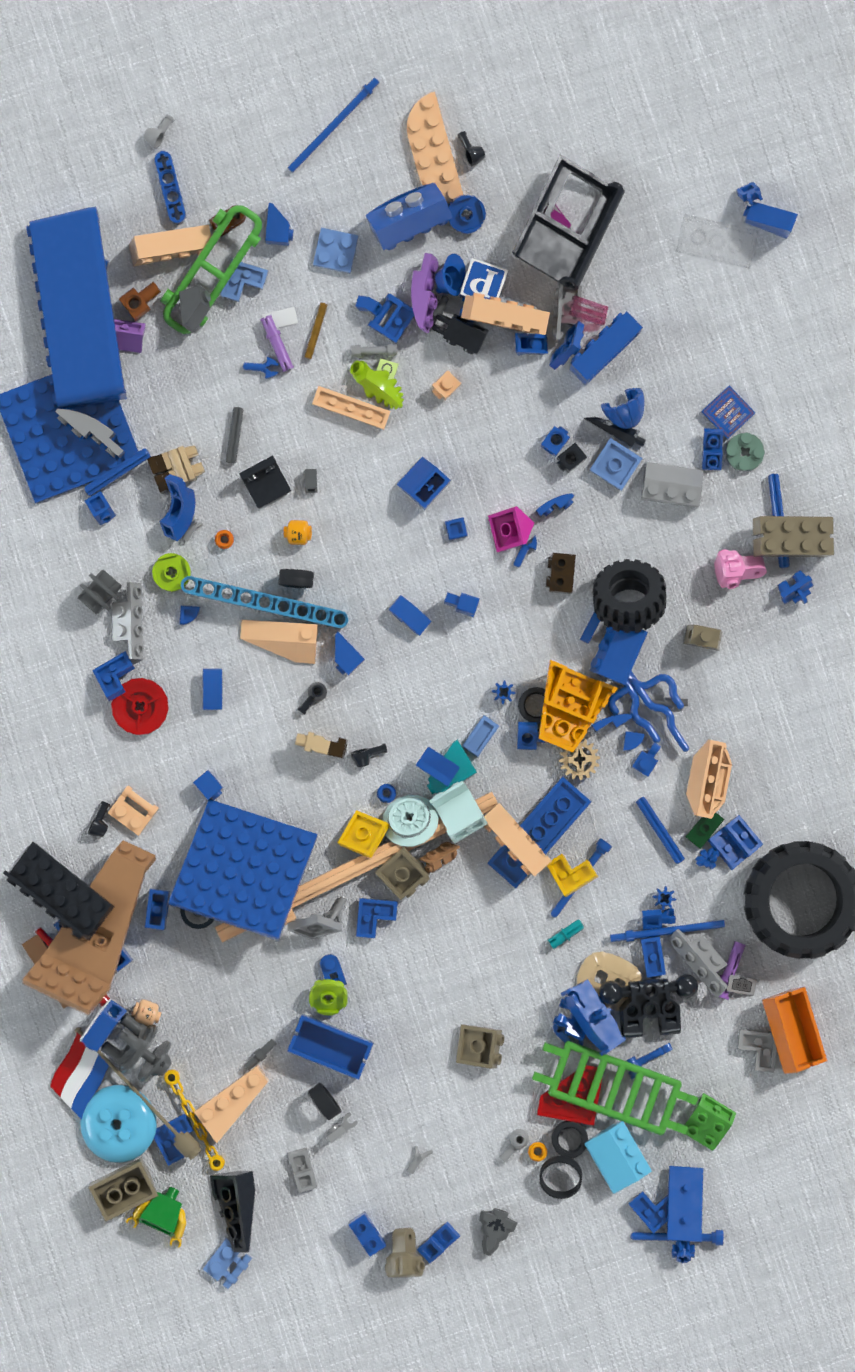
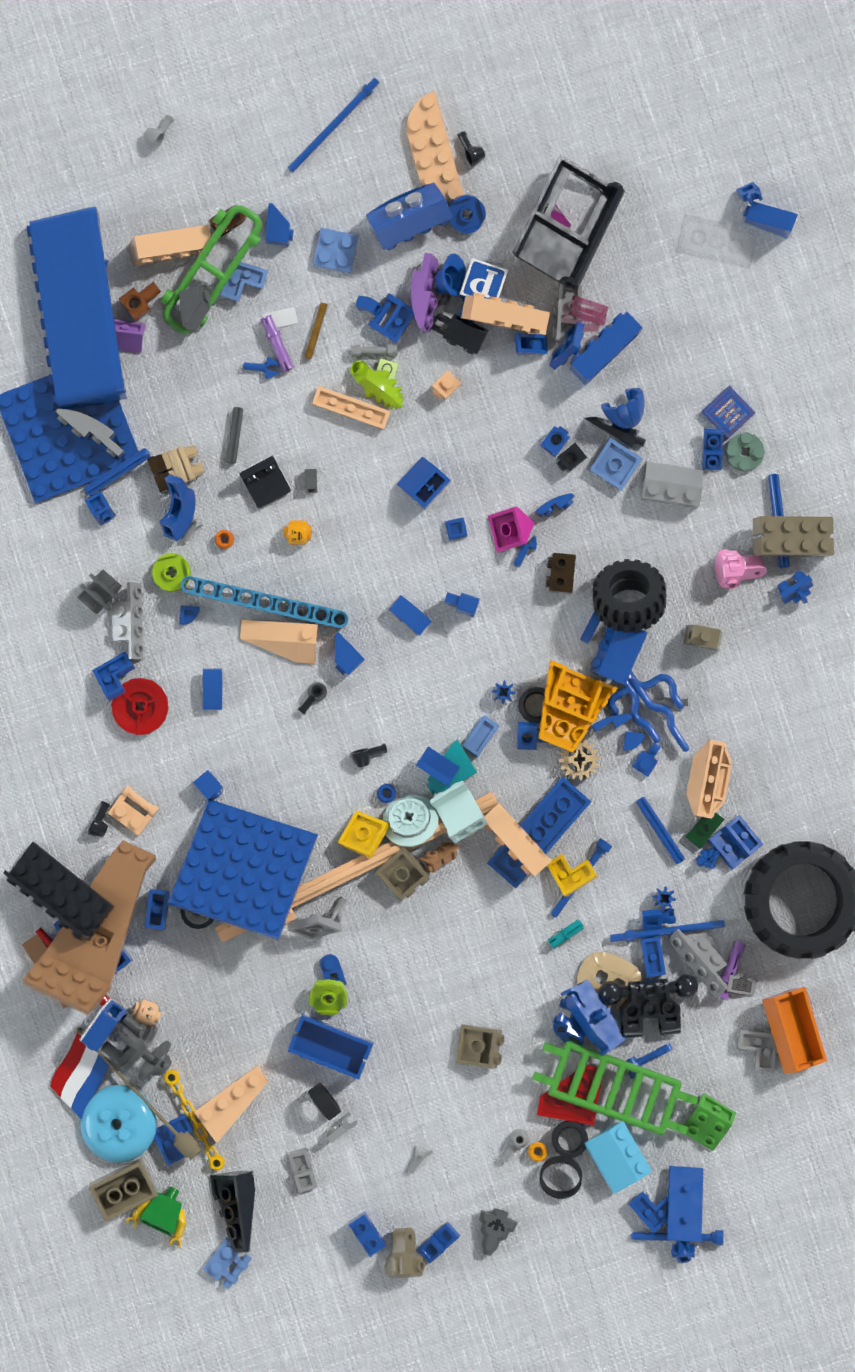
blue beam [155,151,186,225] -> none
dark grey bar [244,1039,277,1071] -> none
black tyre [279,569,314,588] -> none
tan hips [295,732,348,759] -> none
blue plate [356,898,398,938] -> none

